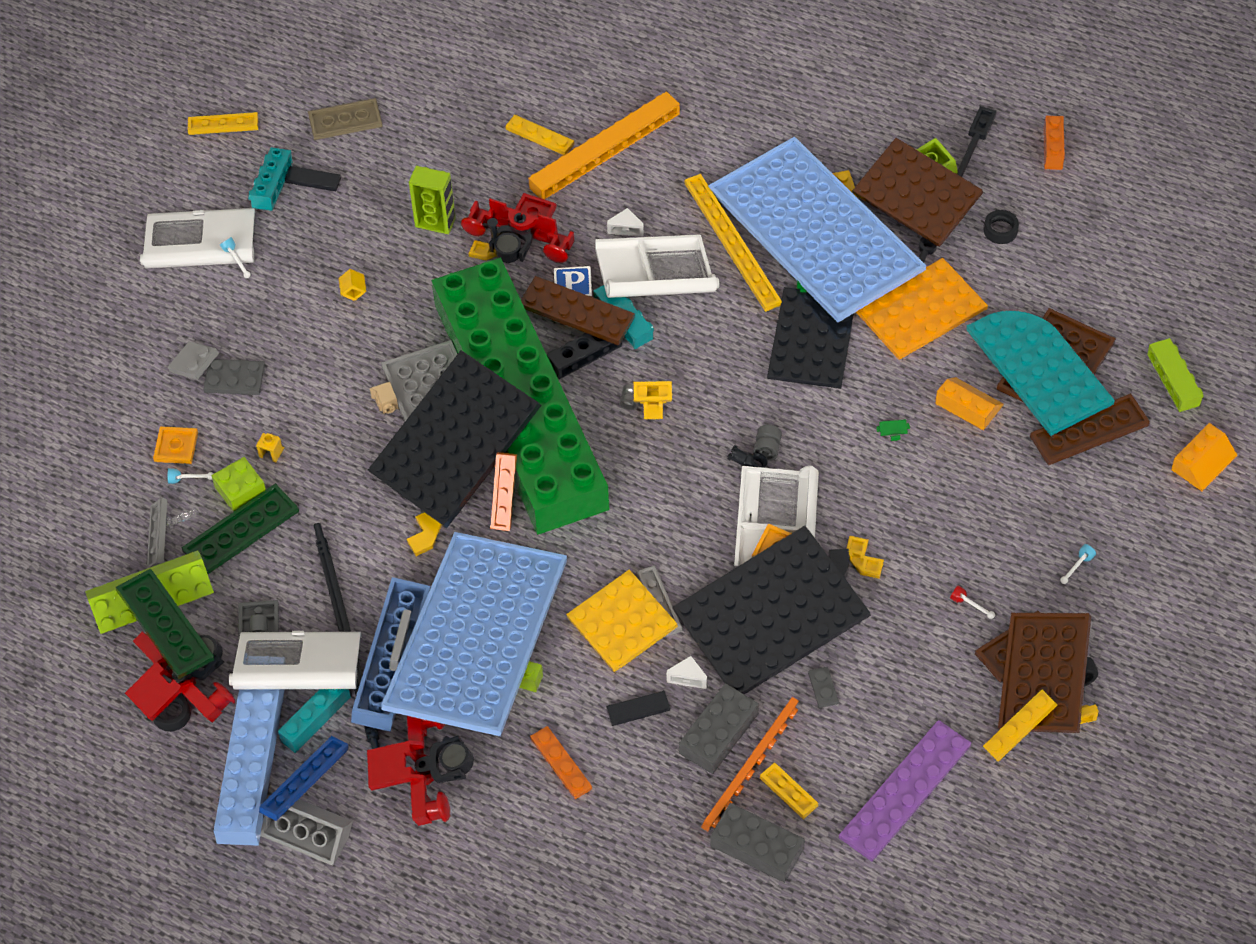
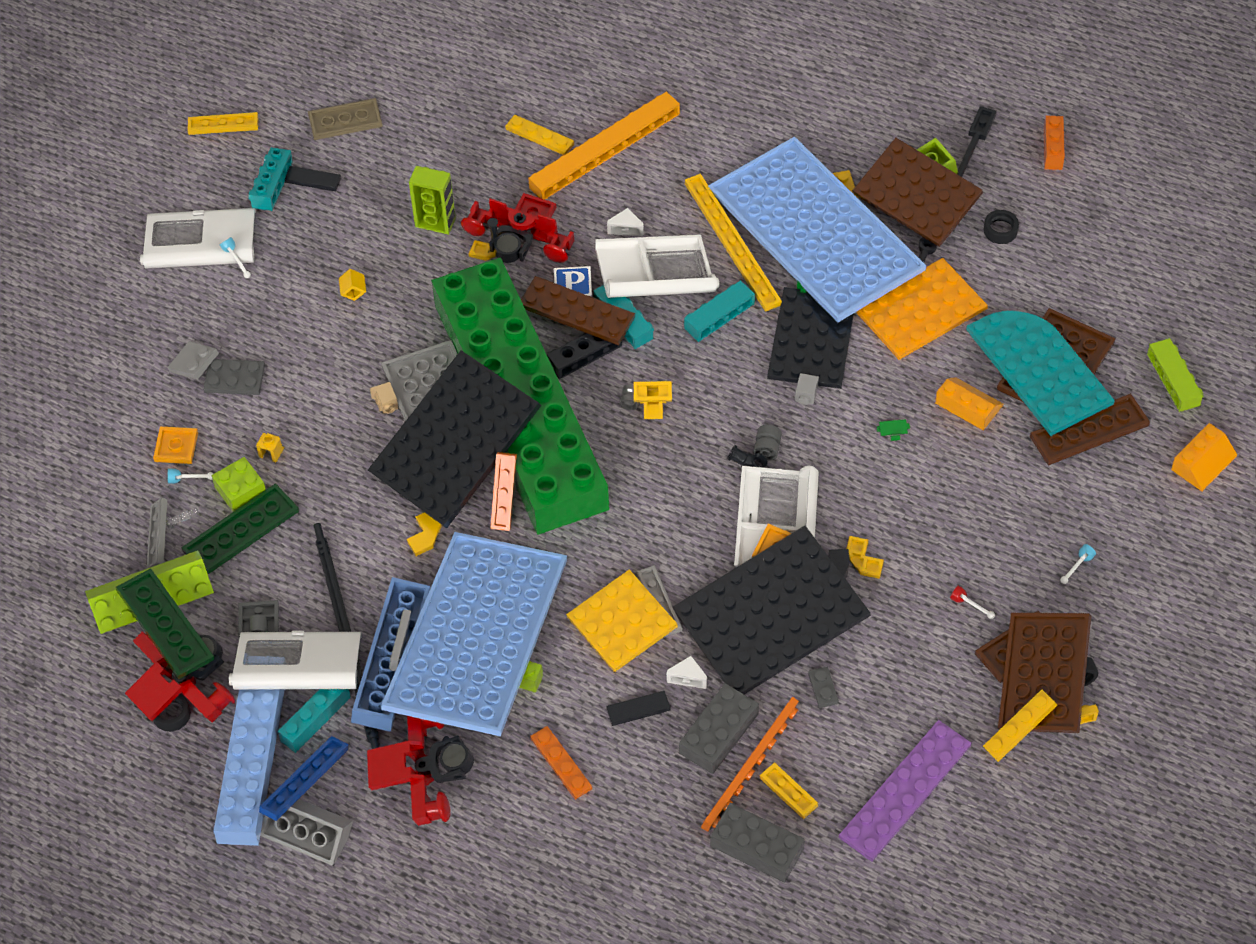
none -> teal brick [684,280,755,342]
none -> light grey brick [795,373,819,405]

